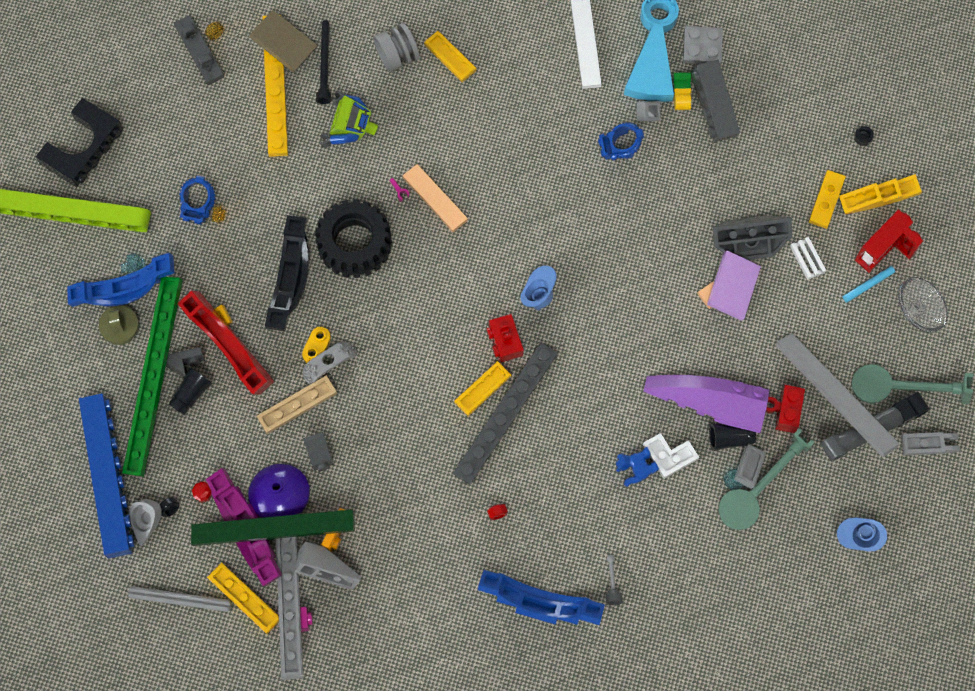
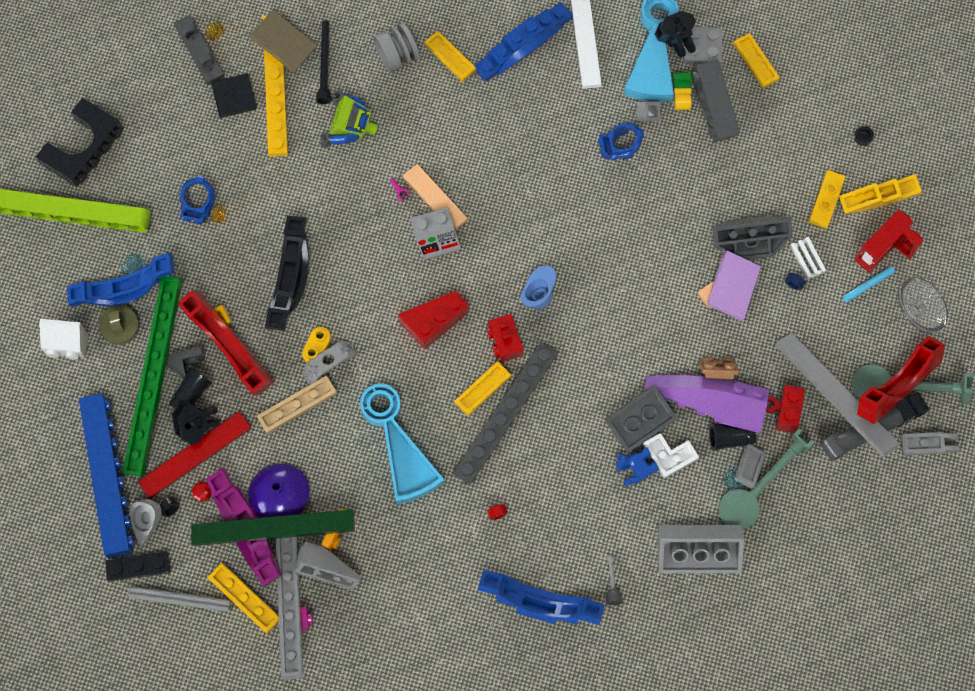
dark grey slope [303,432,334,472] -> none
black tyre [315,199,392,278] -> none
medium blue piece [837,517,887,551] -> none
none -> white slope [39,319,89,359]
none -> black plate [105,552,170,582]
none -> red tile [138,412,251,499]
none -> black hinge [172,401,220,445]
none -> black tile [211,73,257,118]
none -> medium azure piece [360,384,445,505]
none -> red wedge [398,291,469,350]
none -> light grey slope [410,207,462,261]
none -> blue piece [474,2,573,83]
none -> dark grey plate [604,385,678,453]
none -> black hinge [654,11,696,57]
none -> light grey slope [657,525,744,574]
none -> medium nougat piece [699,357,739,379]
none -> yellow plate [733,33,780,89]
none -> dark blue tile [785,273,806,290]
none -> red arch [857,336,946,424]

